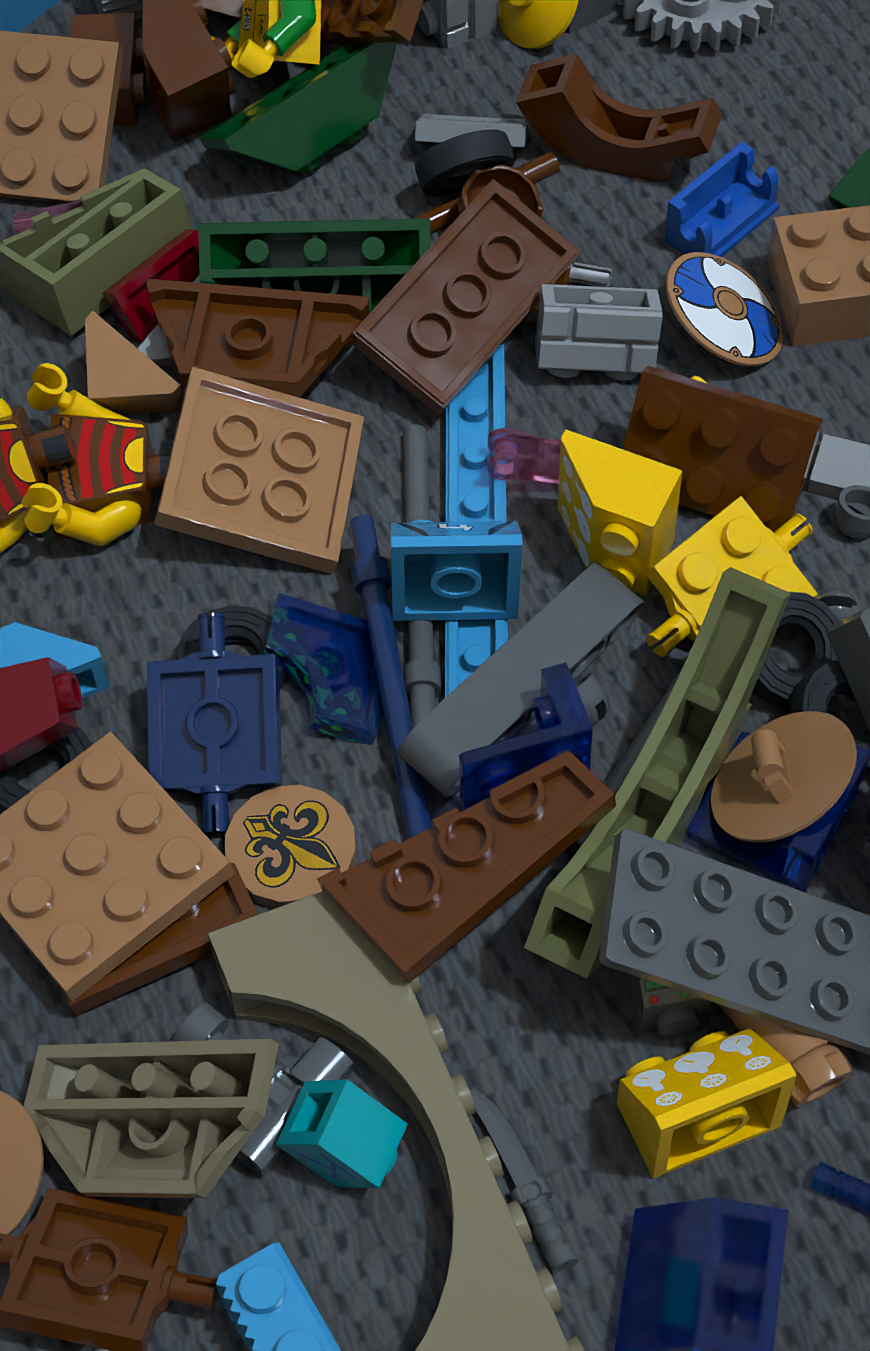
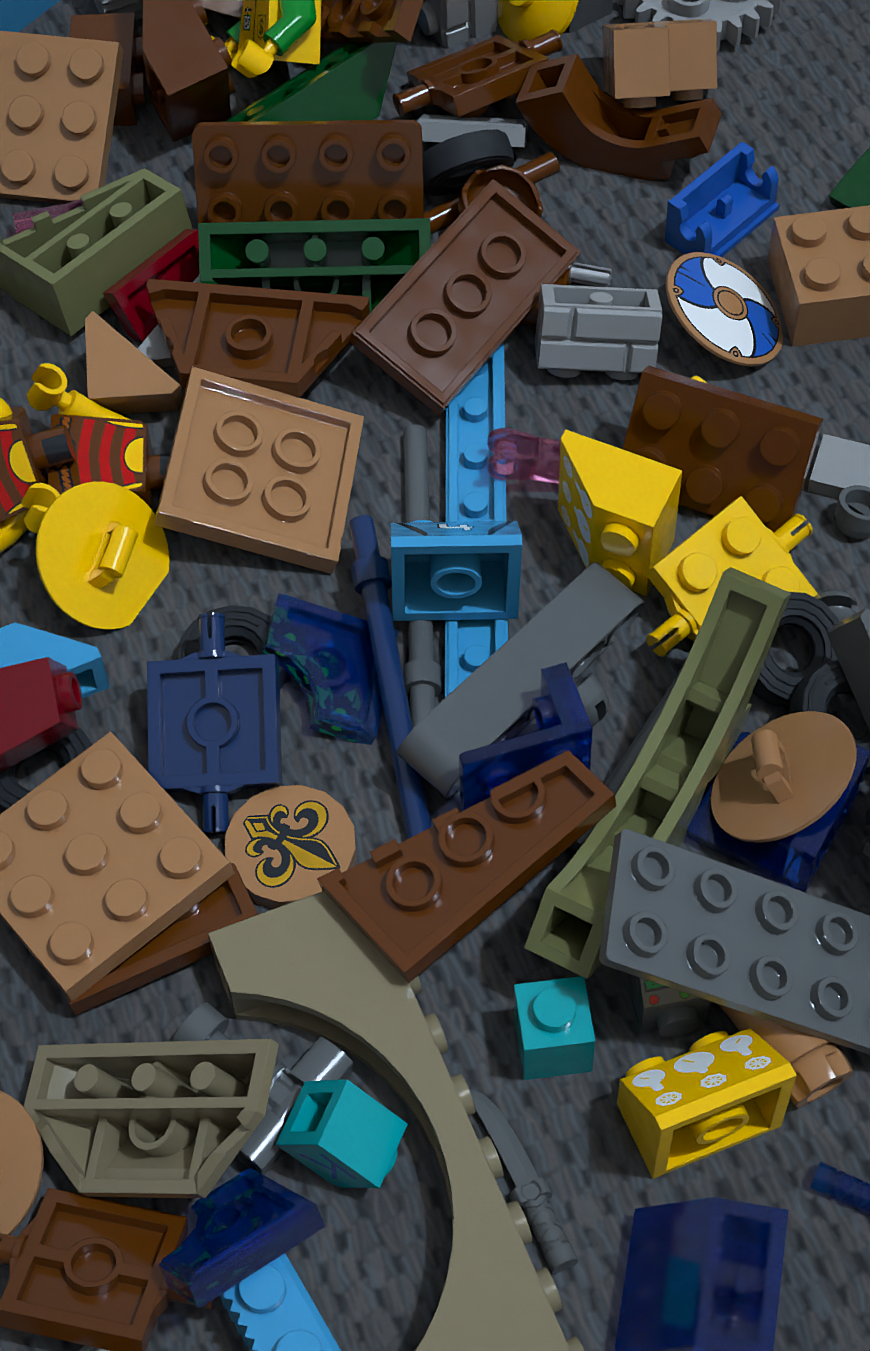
none -> yellow shield [36,481,170,630]
none -> clear blue tile [158,1168,326,1308]
none -> reddish brown bracket [192,120,424,223]
none -> reddish brown plate [392,29,563,118]
none -> teal brick [514,976,595,1080]
none -> medium nougat brick [602,19,717,108]

